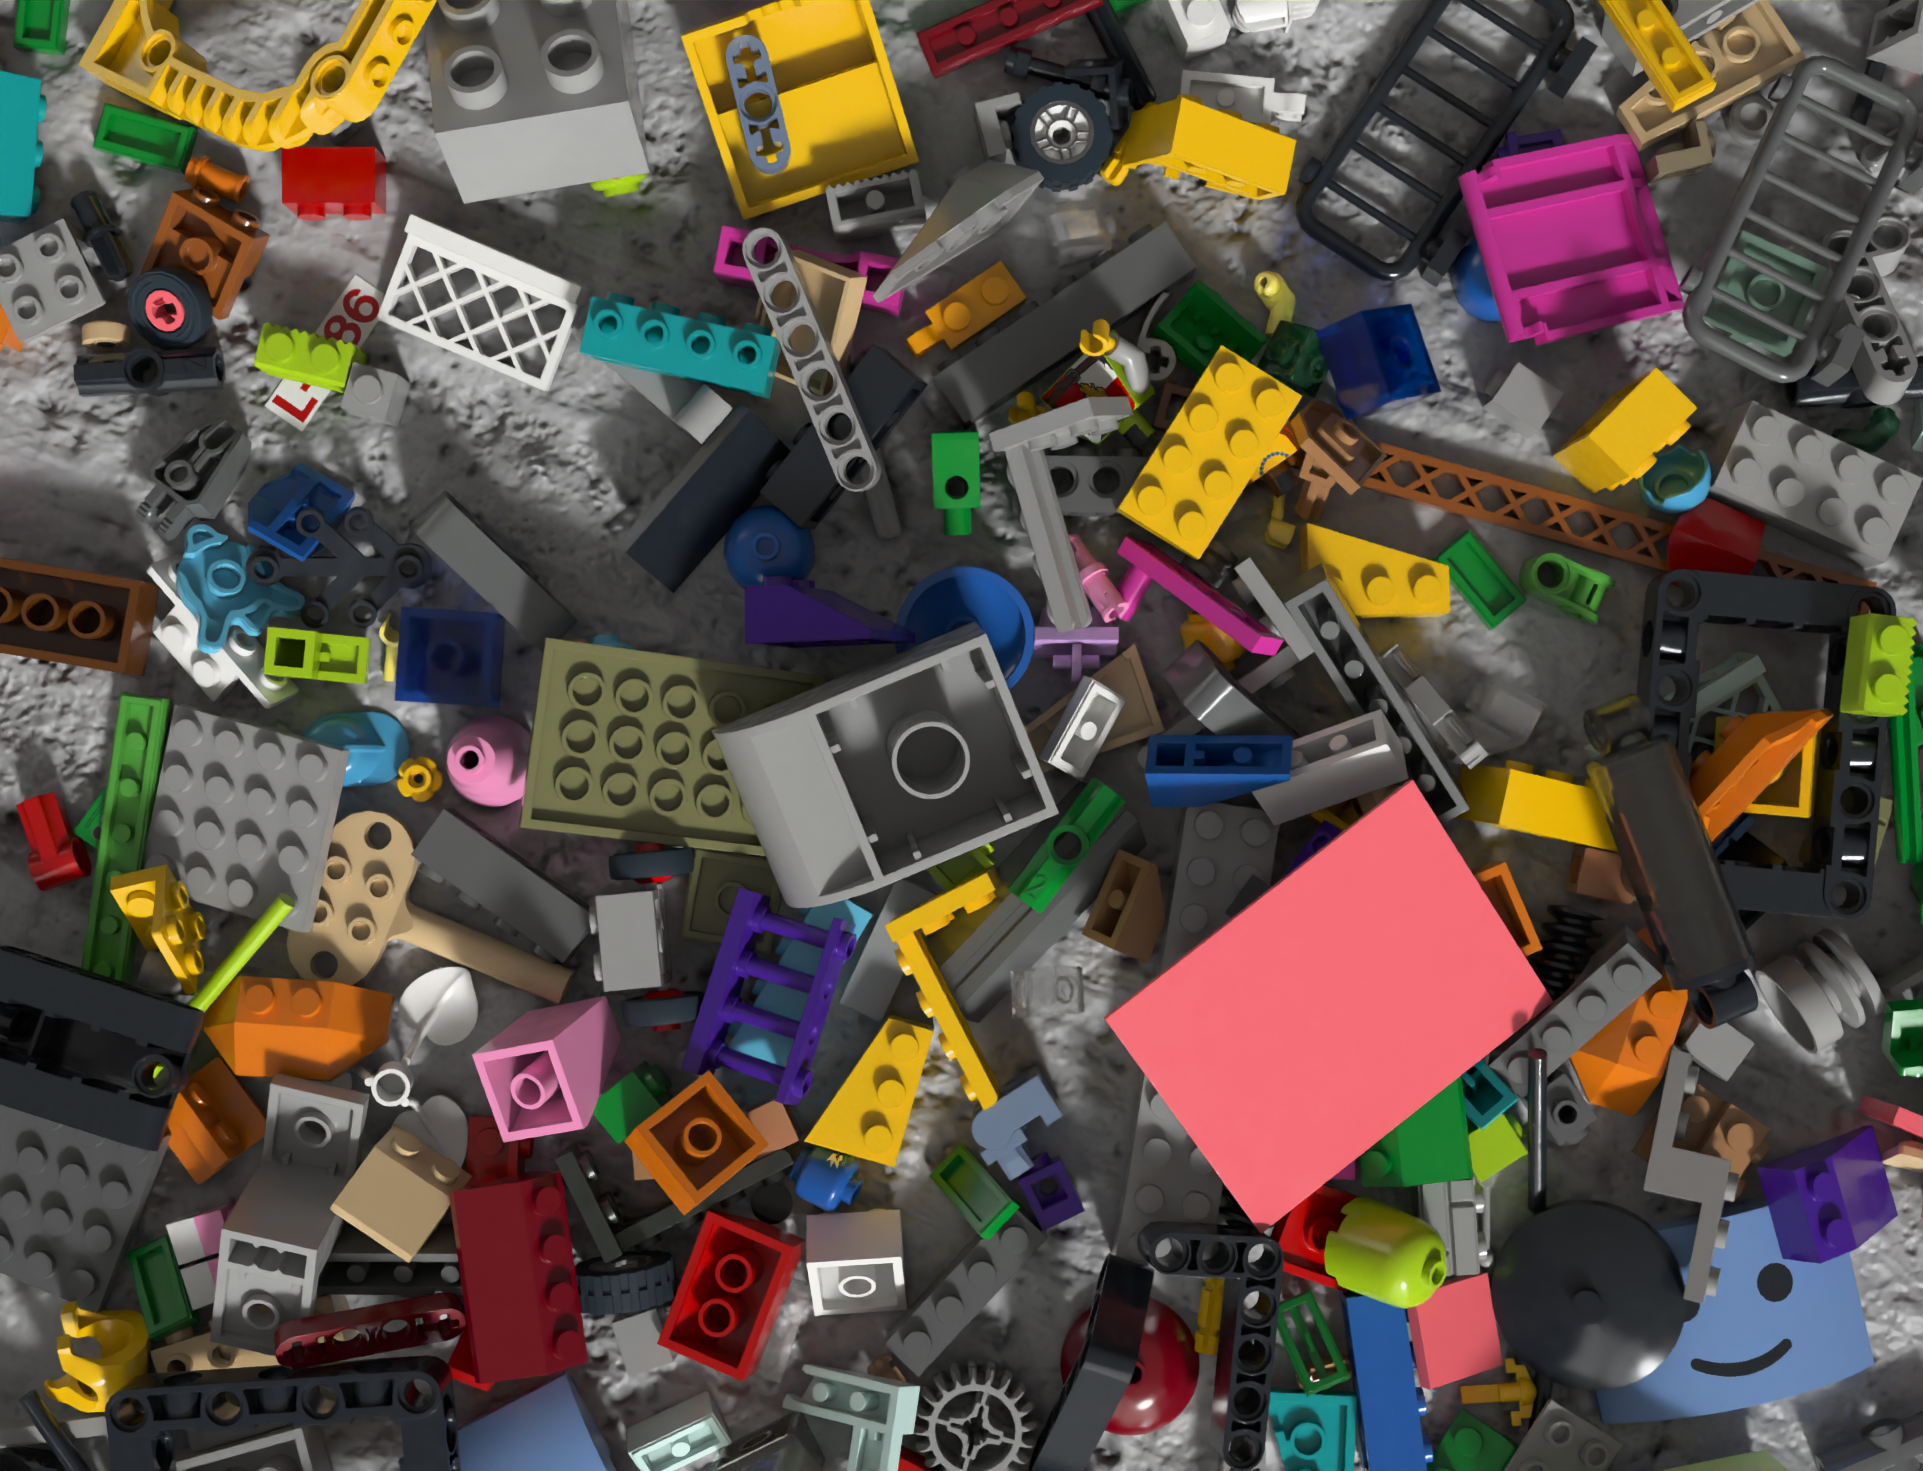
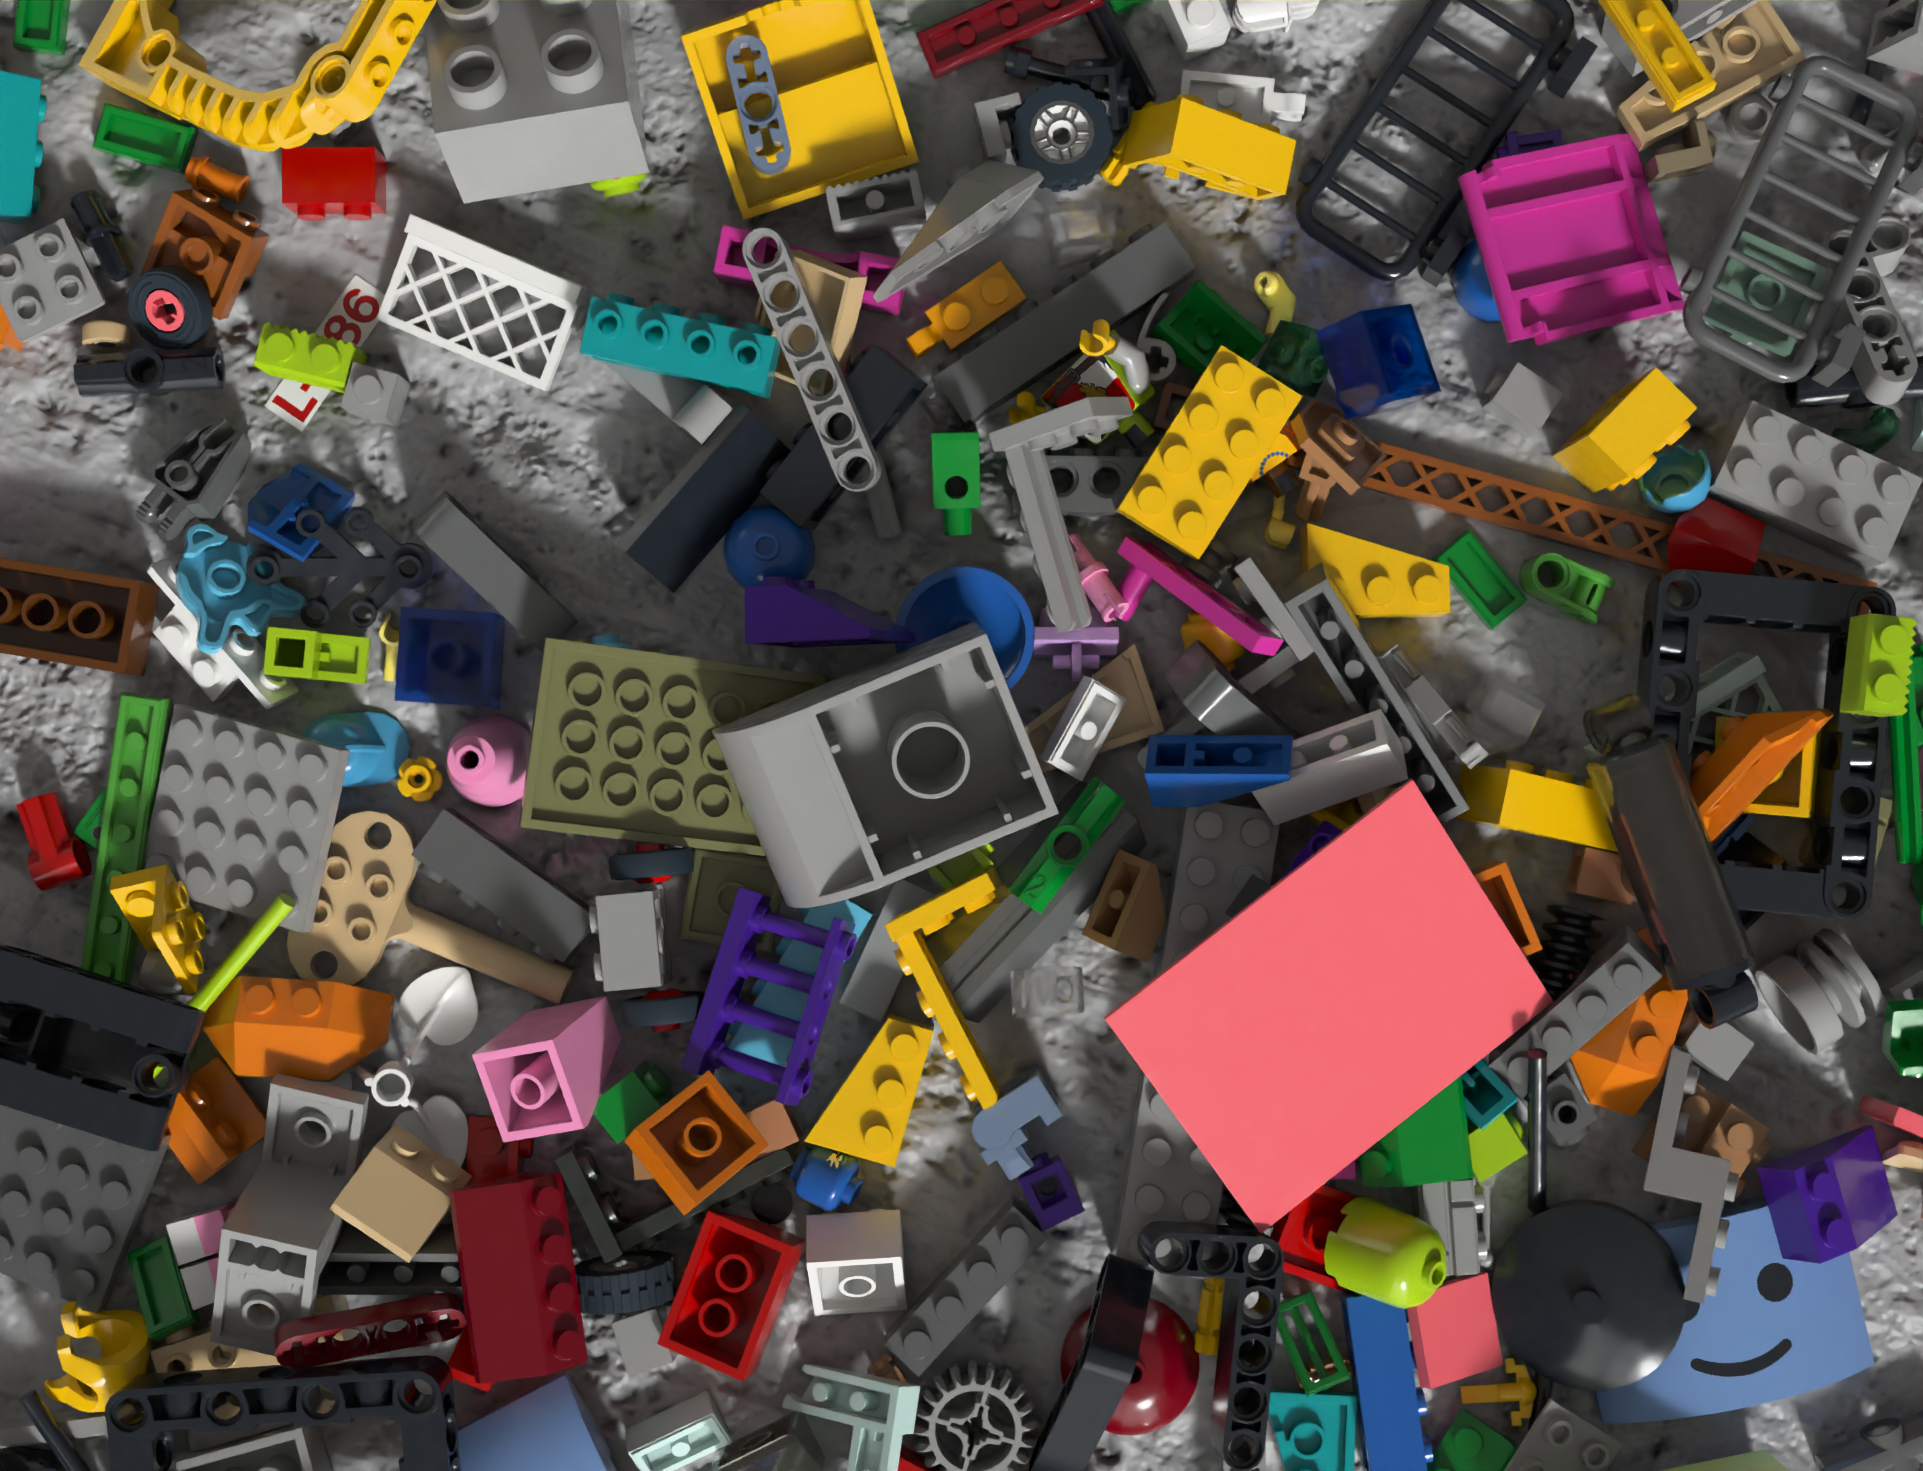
green tile [929,1143,1020,1241] -> none

